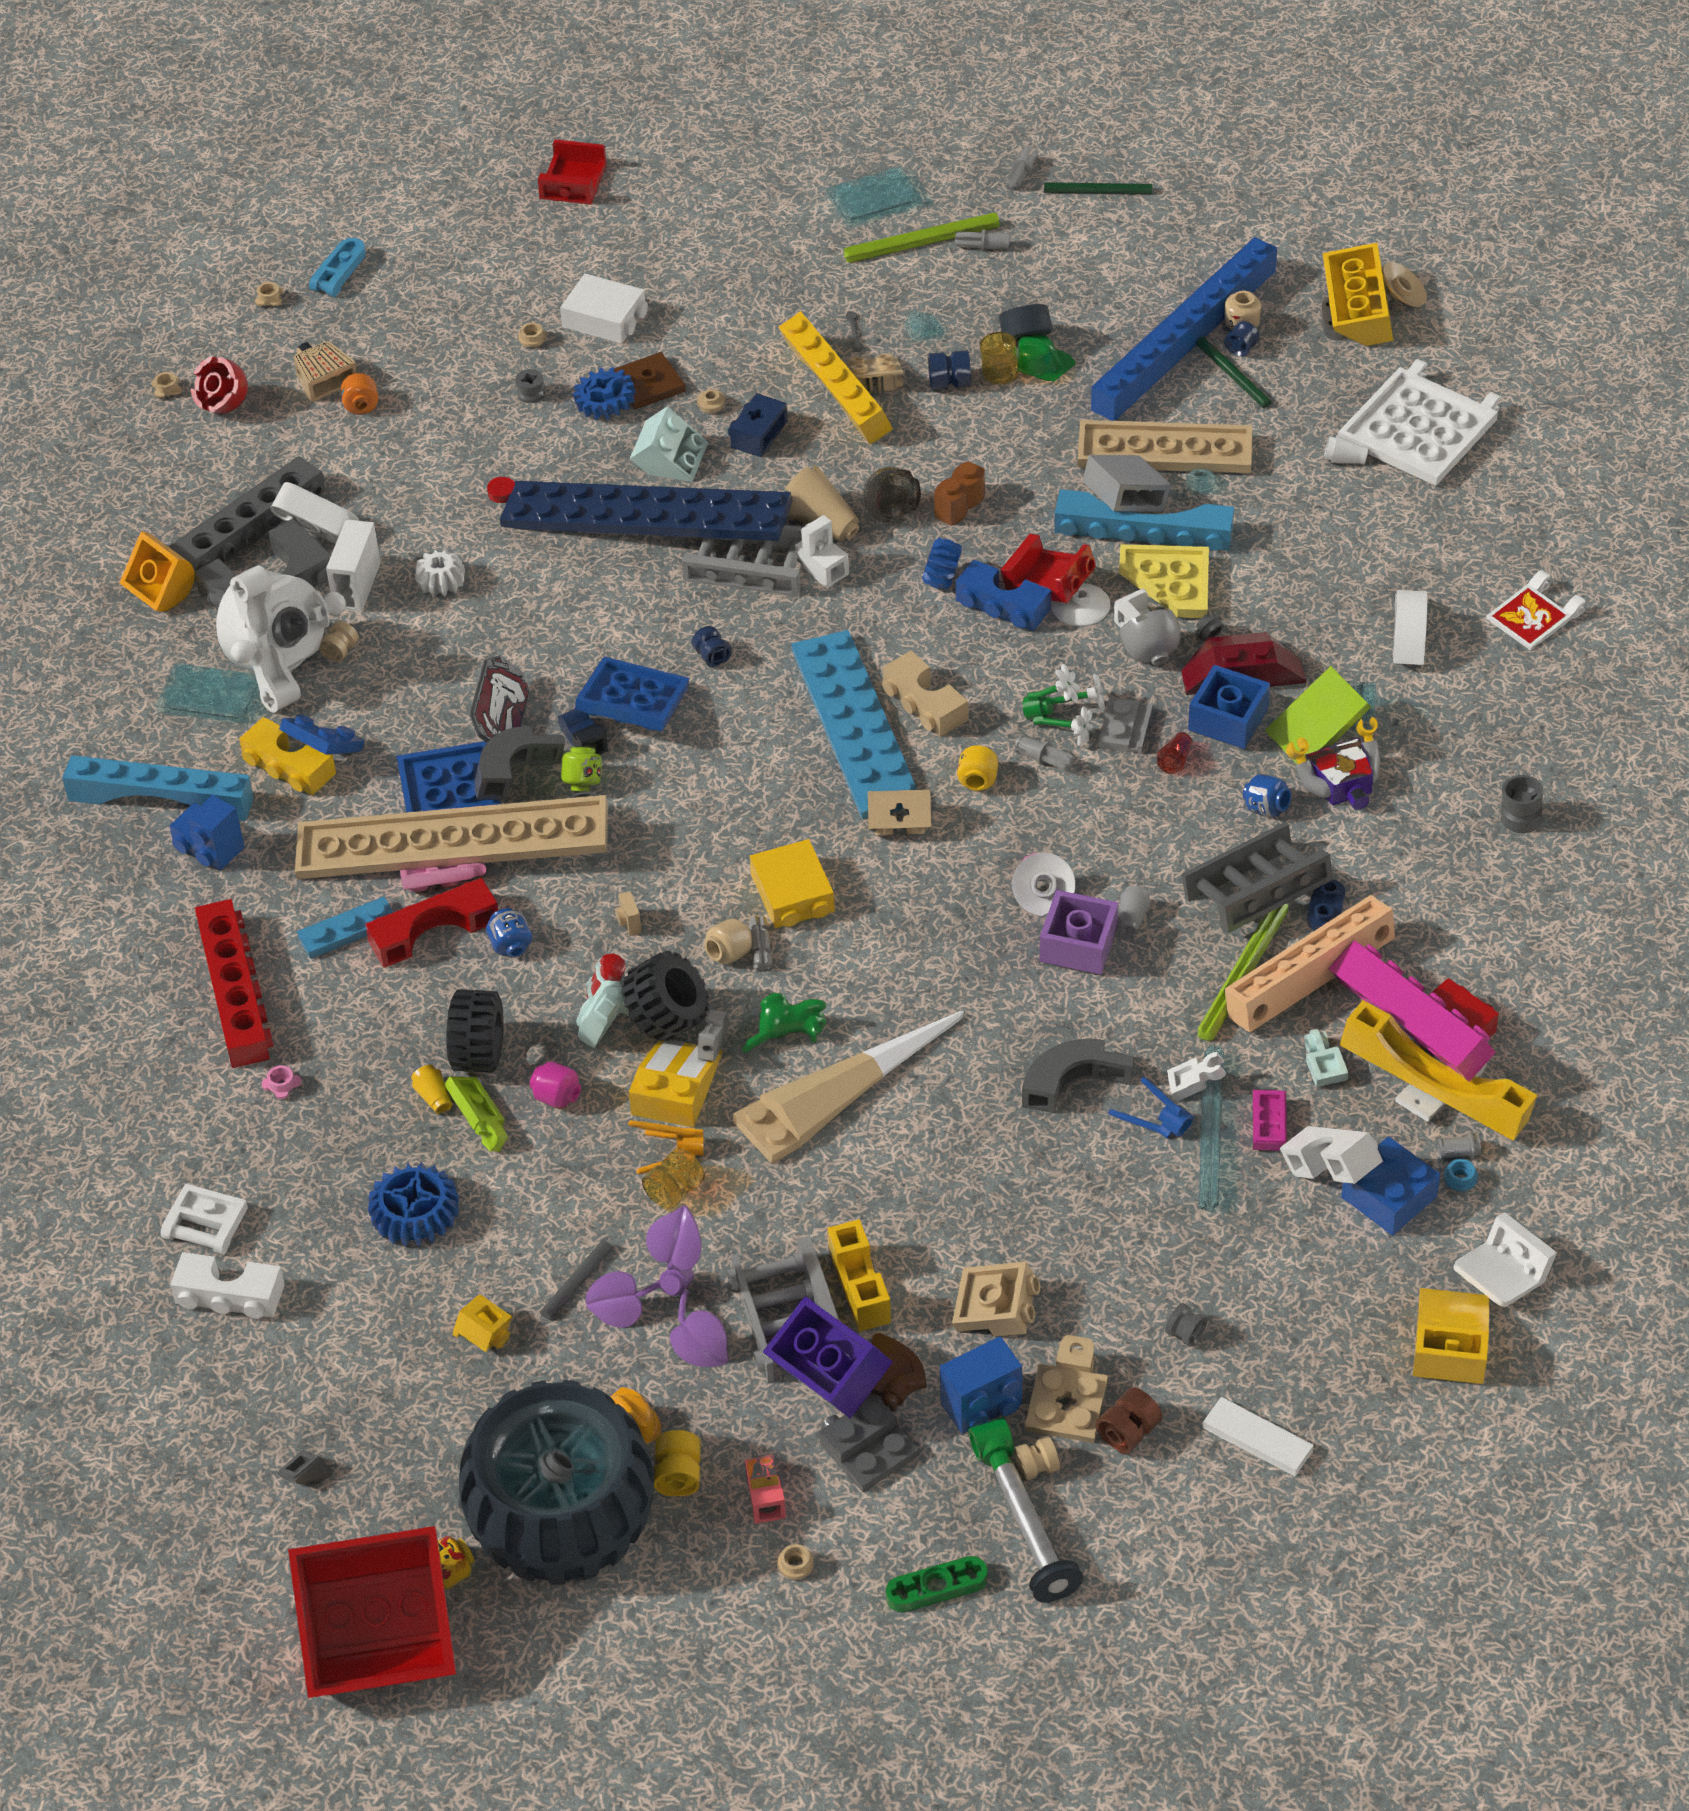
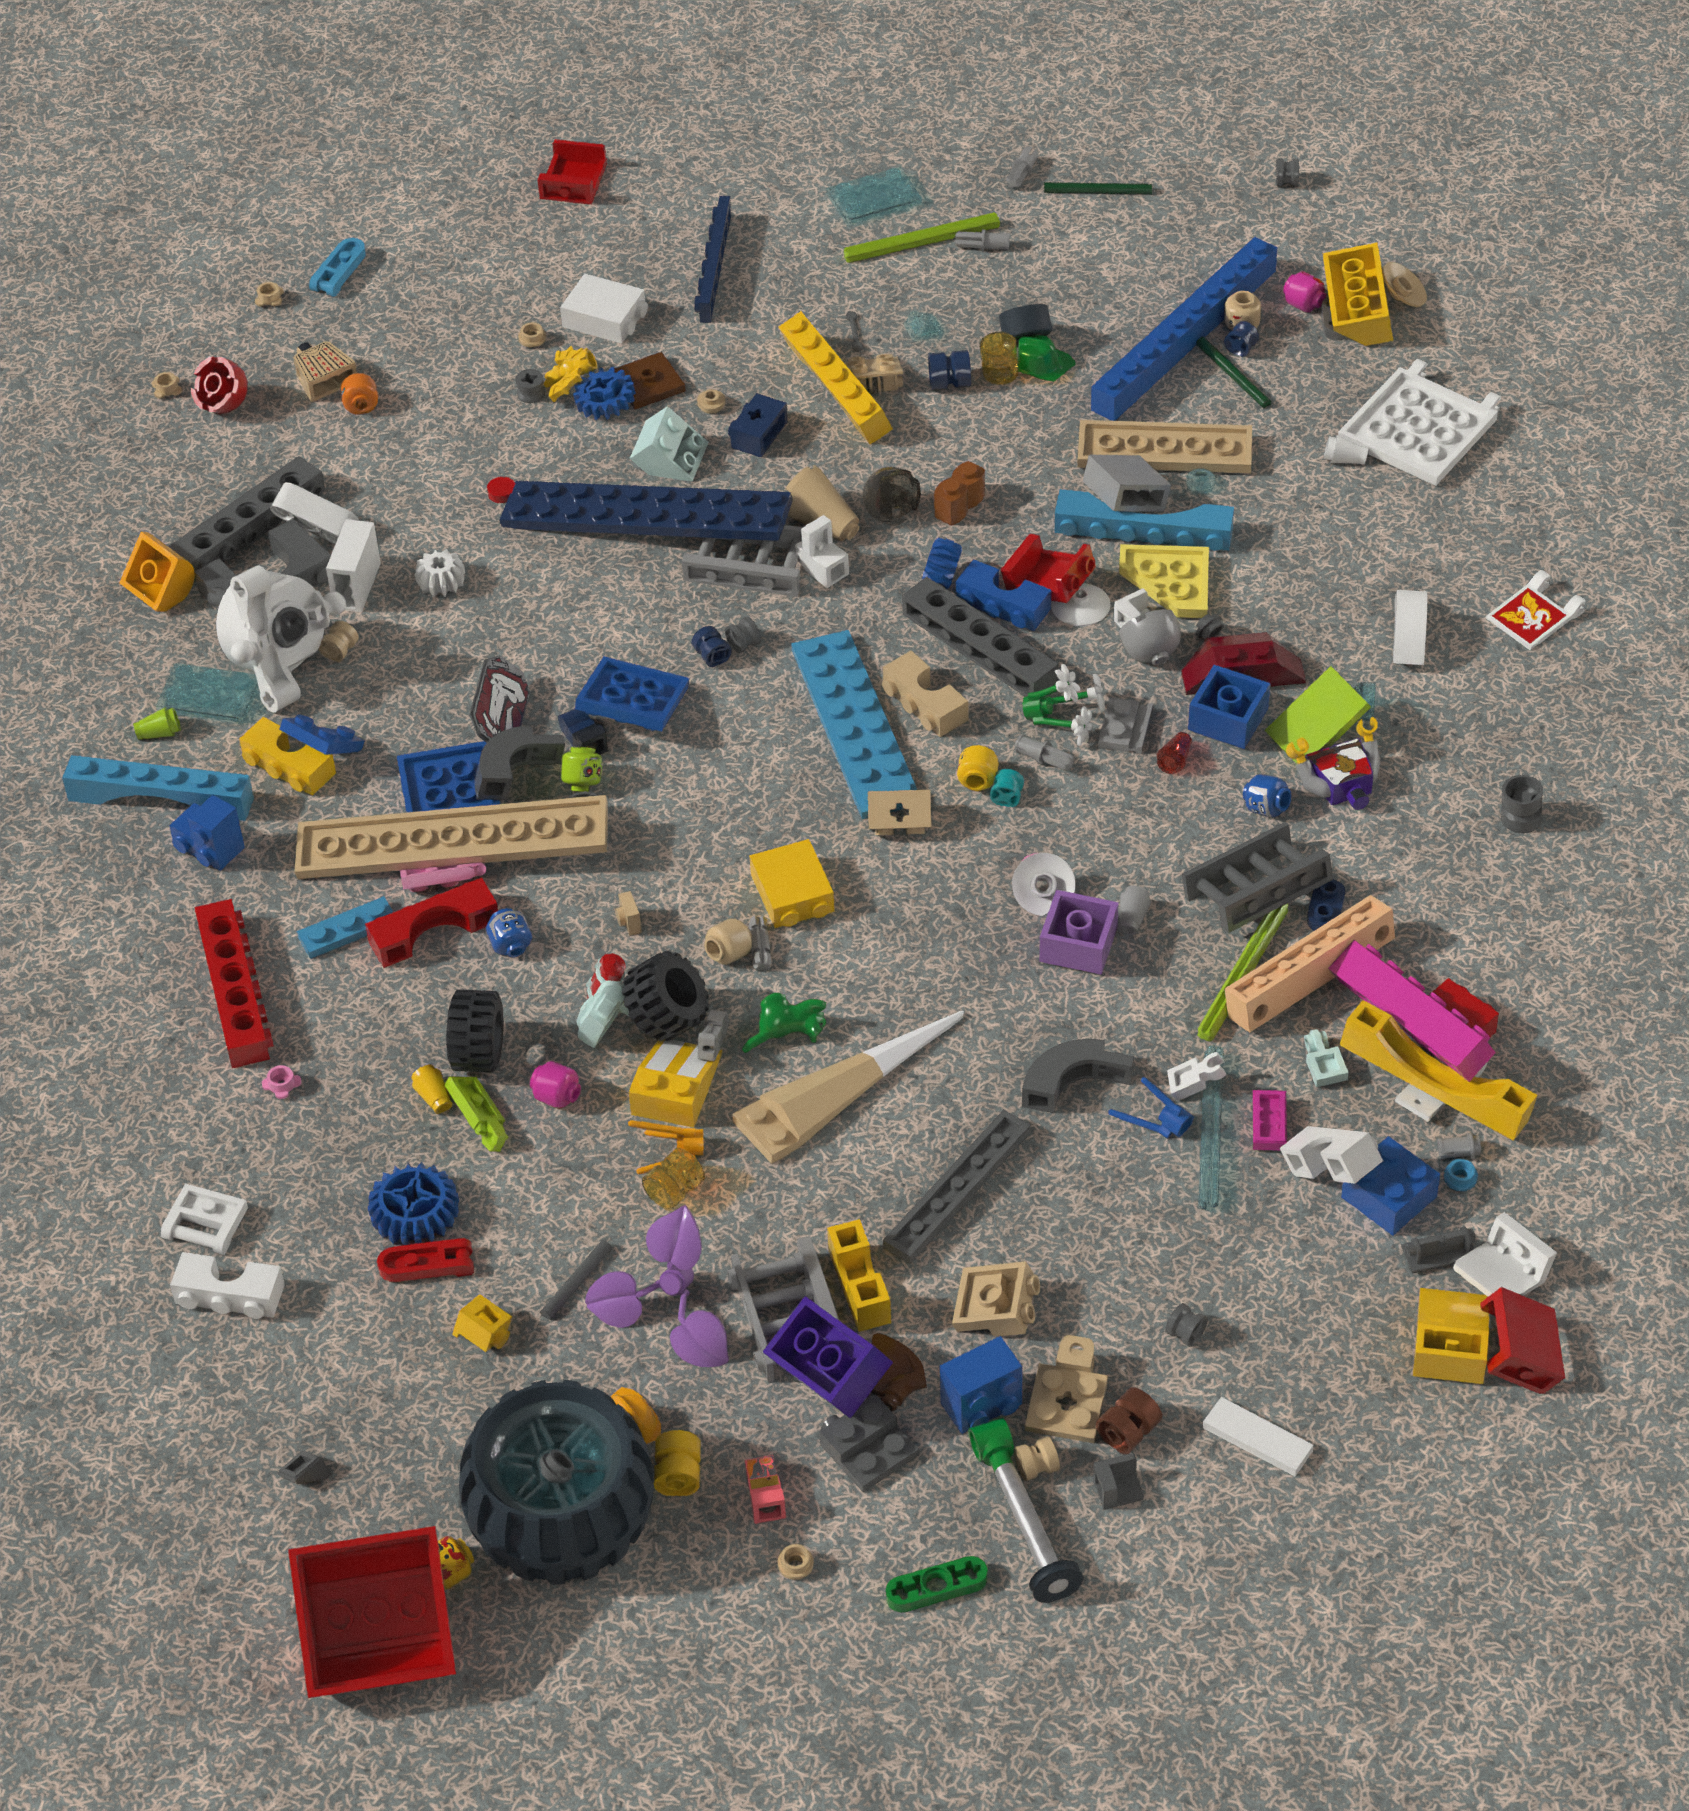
none -> lime cone [133,707,181,740]
none -> red plate [377,1238,474,1282]
none -> yellow animal [543,346,597,402]
none -> dark blue plate [694,196,732,323]
none -> dark grey wheel [725,616,761,654]
none -> dark grey plate [883,1109,1031,1264]
none -> dark grey brick [902,577,1059,696]
none -> teal wheel [990,769,1024,807]
none -> dark grey panel [1093,1453,1144,1510]
none -> dark grey wheel [1276,159,1299,186]
none -> dark pink head [1283,271,1326,312]
none -> dark grey hinge [1401,1226,1476,1273]
none -> red panel [1480,1287,1566,1394]

